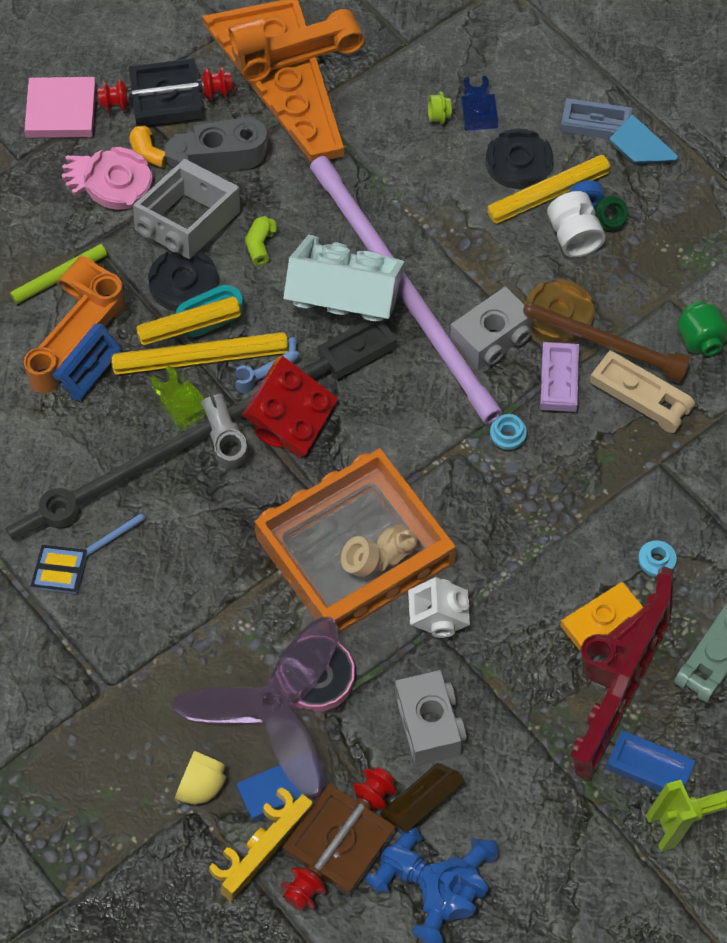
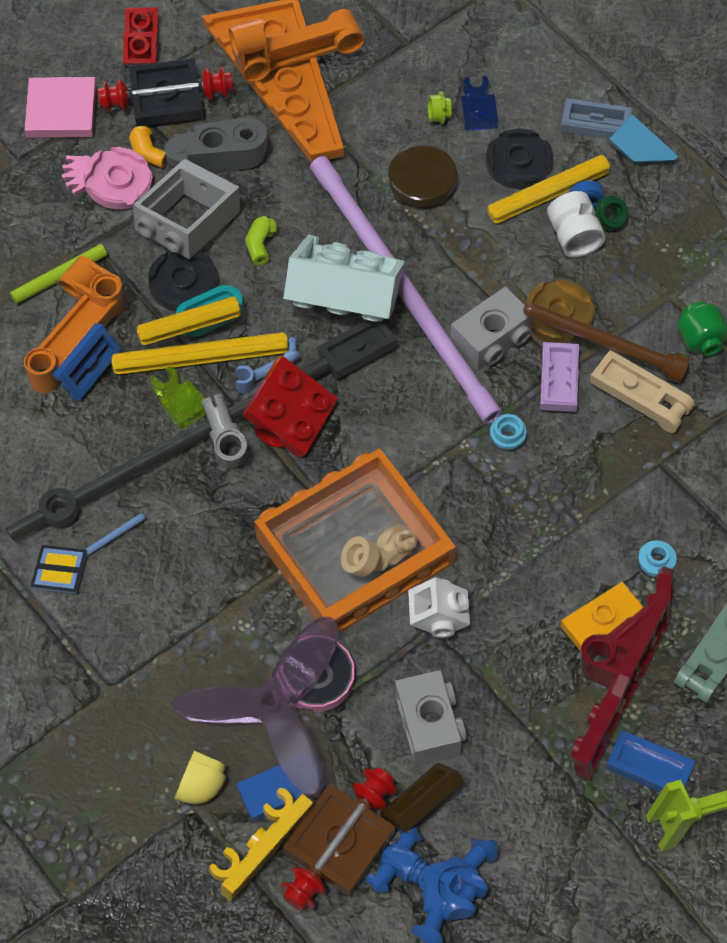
none -> red slope [123,7,159,66]
none -> dark brown tile [388,145,457,207]

